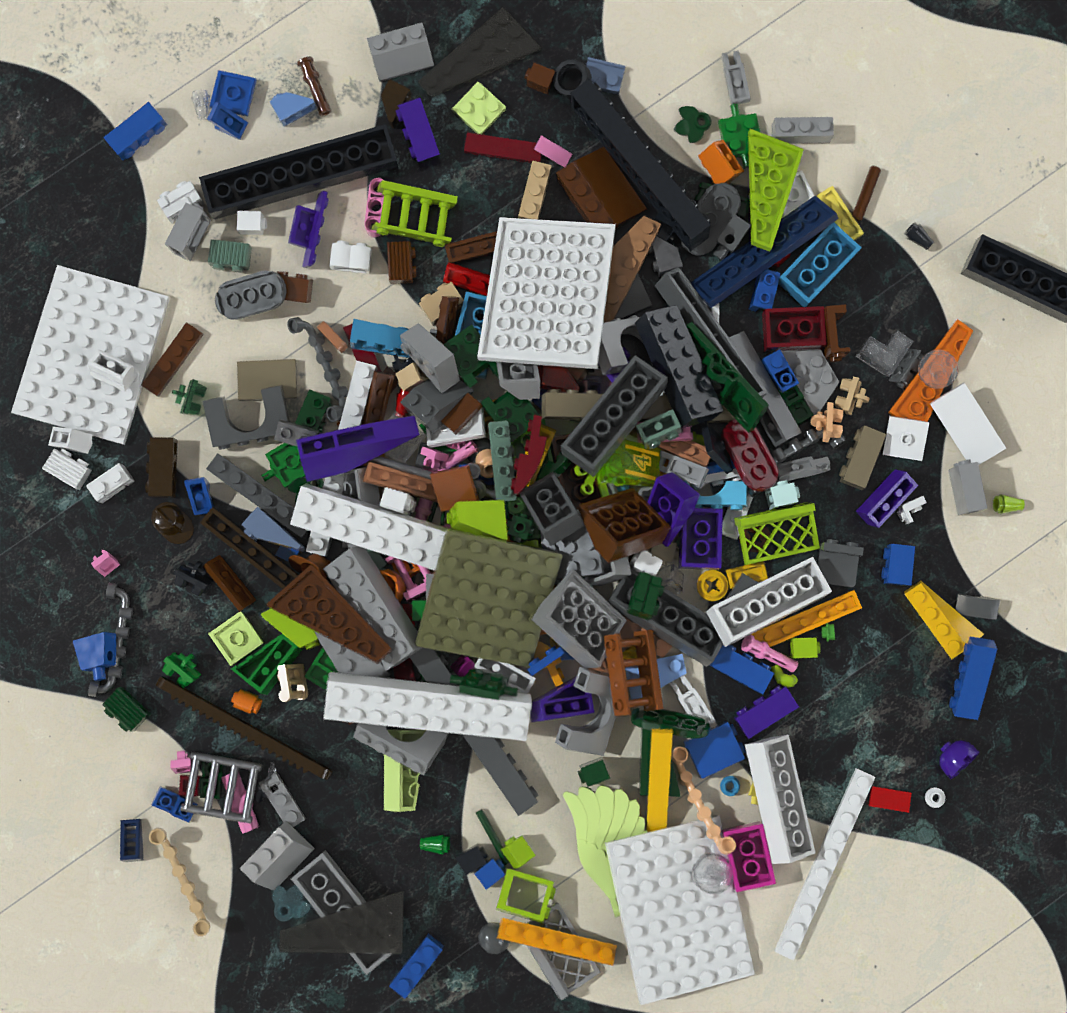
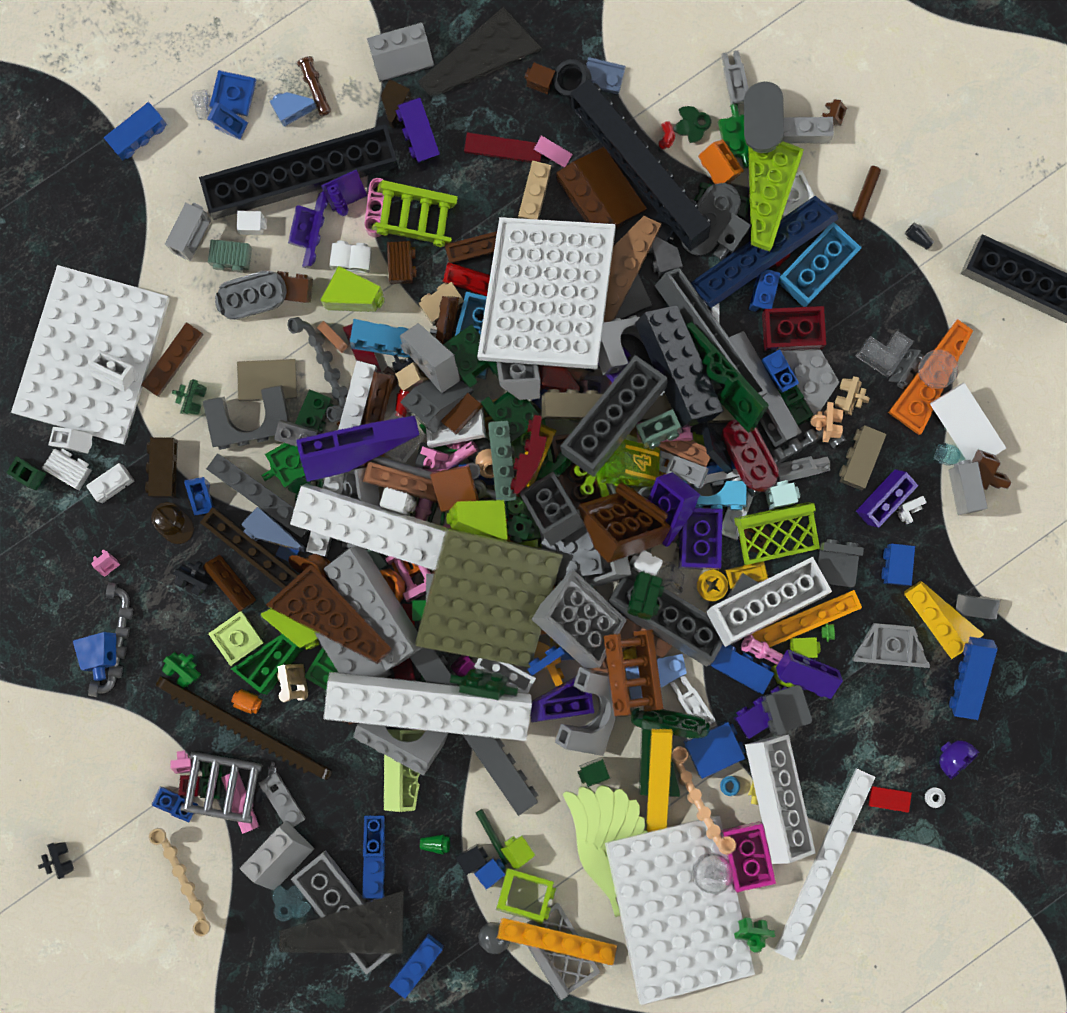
dark green brick [102,687,151,732] -> none
dark blue slope [120,819,143,862] -> none
white brick [157,181,205,224] -> none
yellowish green plate [452,82,506,135] -> none
light yellow tile [816,186,864,240] -> none
reddish brown panel [823,304,851,362] -> none
white plate [883,416,929,461] -> none
lime cone [993,494,1025,514] -> none
none -> dark green brick [6,456,47,491]
none -> black hips [37,842,74,879]
none -> lime slope [320,266,385,312]
none -> dark purple hinge [321,170,368,216]
none -> blue slope [362,816,385,899]
none -> reddish brown axle [616,482,668,523]
none -> red arm [658,121,676,150]
none -> green hips [734,918,776,953]
none -> dark grey tile [744,81,784,153]
none -> dark grey bracket [761,685,812,736]
none -> dark purple brick [776,649,843,699]
none -> reddish brown tile [822,99,847,126]
none -> light grey wing [852,623,930,668]
none -> clear light blue piece [934,443,961,466]
none -> reddish brown brick [972,449,1011,490]

